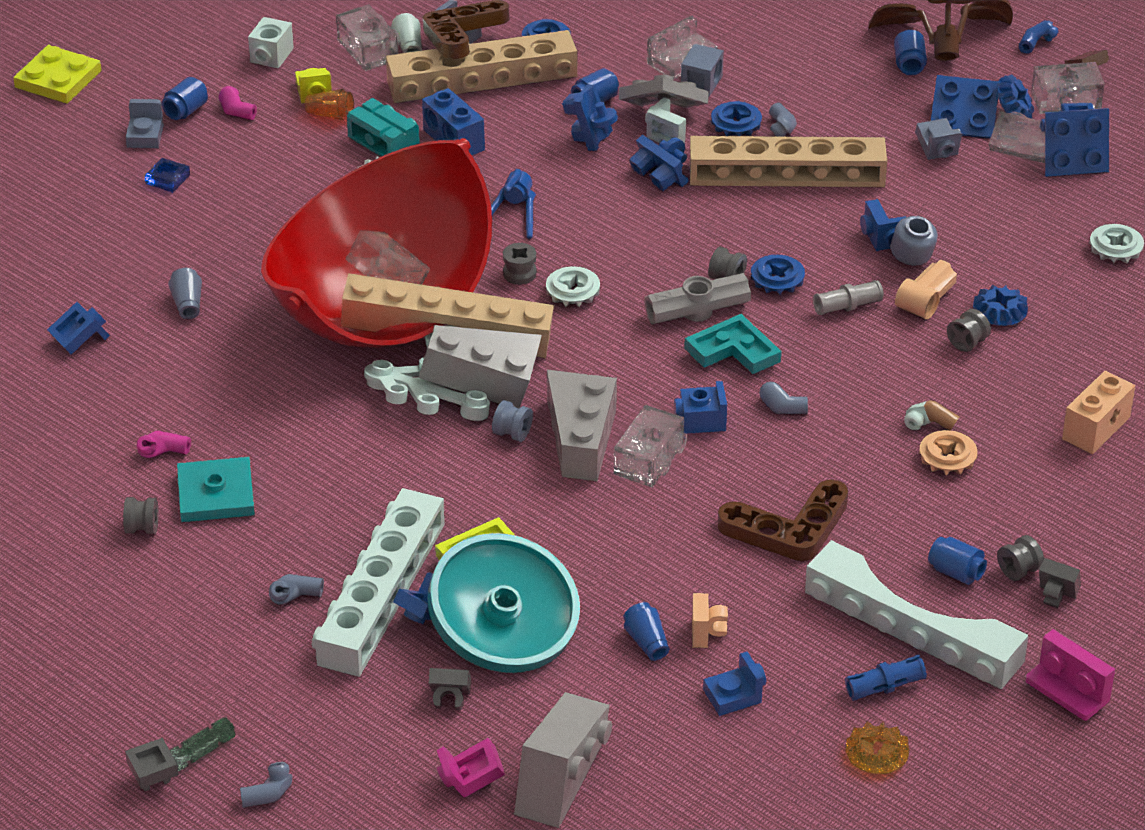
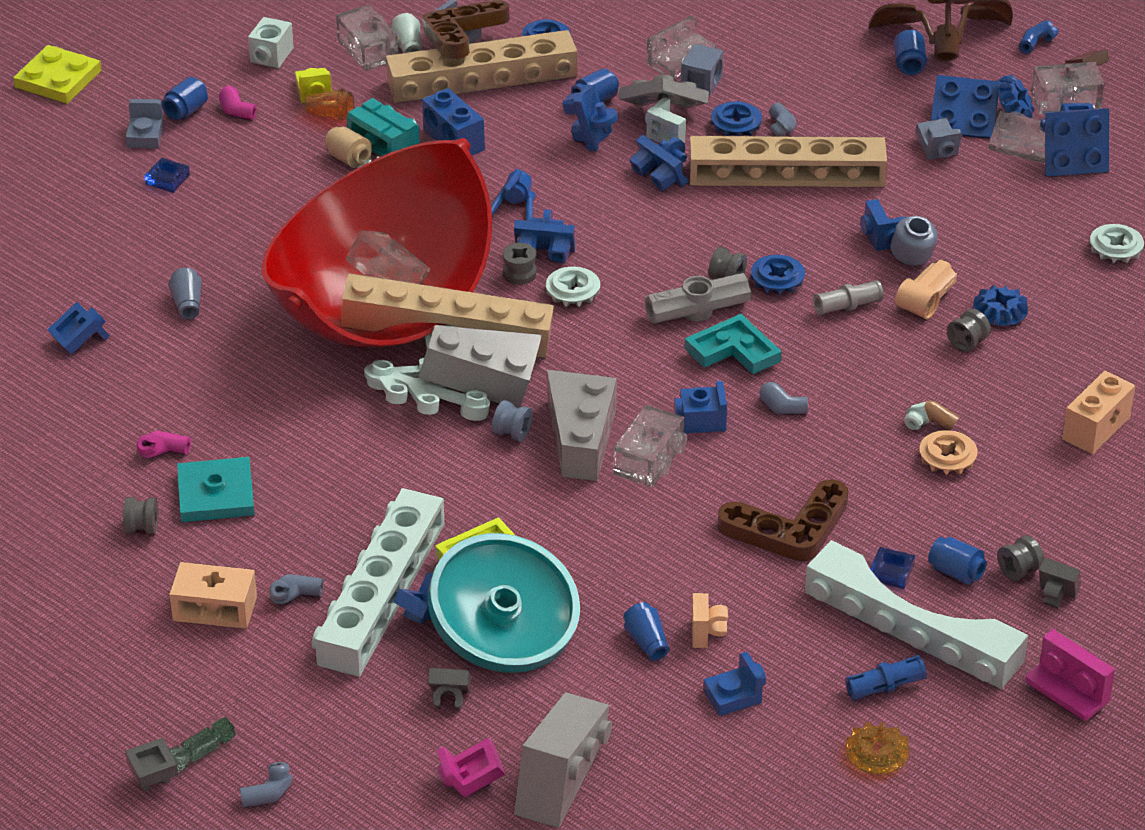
none -> light nougat brick [170,562,257,629]
none -> tan brick [325,127,372,168]
none -> blue hips [514,209,576,263]
none -> clear blue tile [870,547,916,590]

